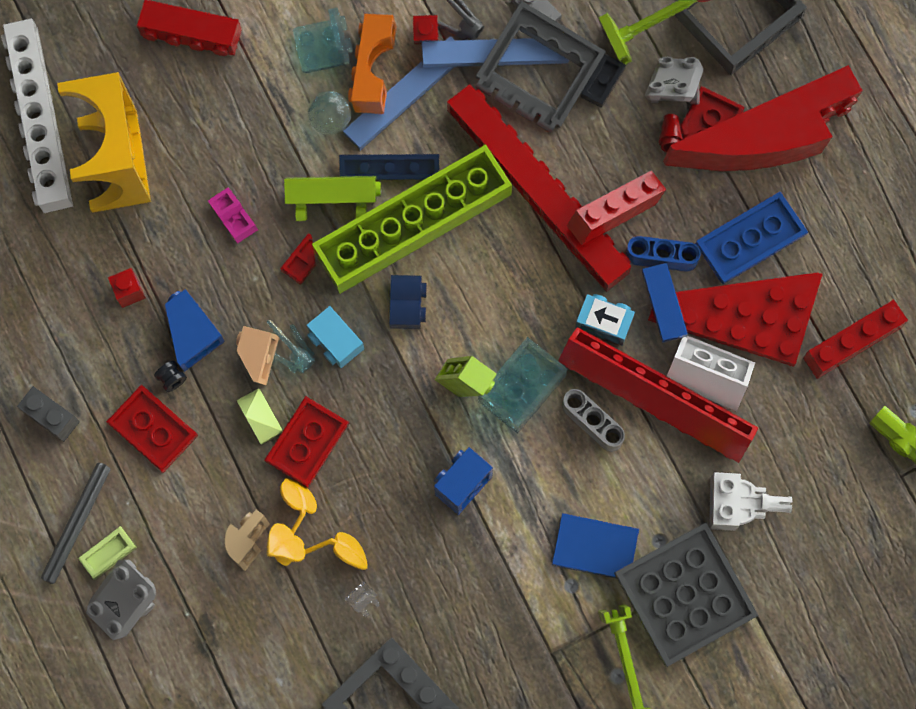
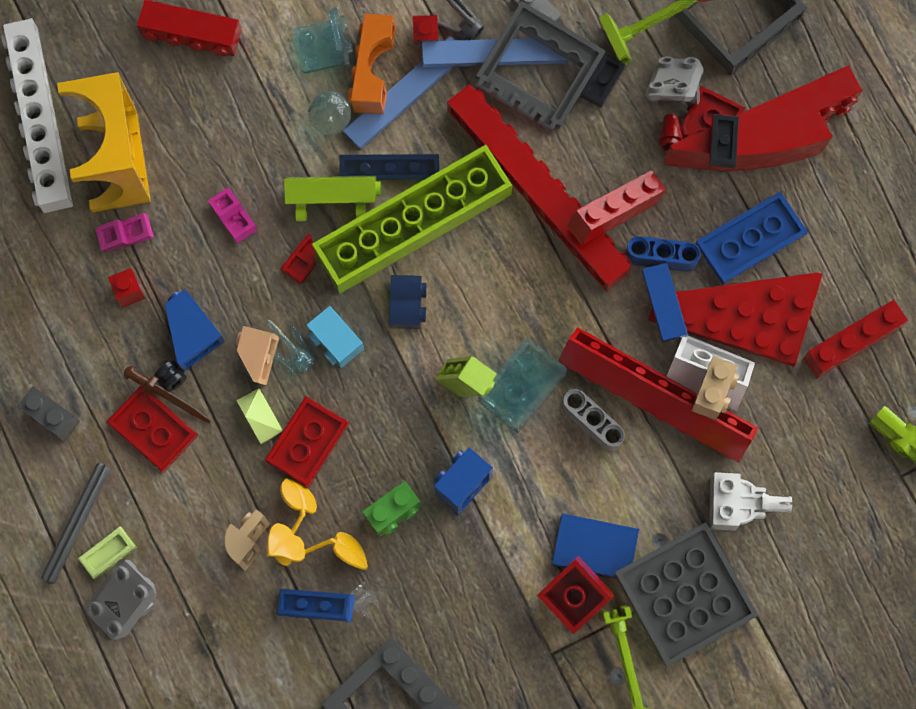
brick [575,294,635,346] -> none
none -> dark pink slope [95,213,154,252]
none -> reddish brown sword [124,366,211,423]
none -> blue tile [276,589,355,622]
none -> bright green brick [362,481,421,537]
none -> red brick [537,556,615,635]
none -> tan brick [691,356,739,420]
none -> black plate [709,114,739,168]

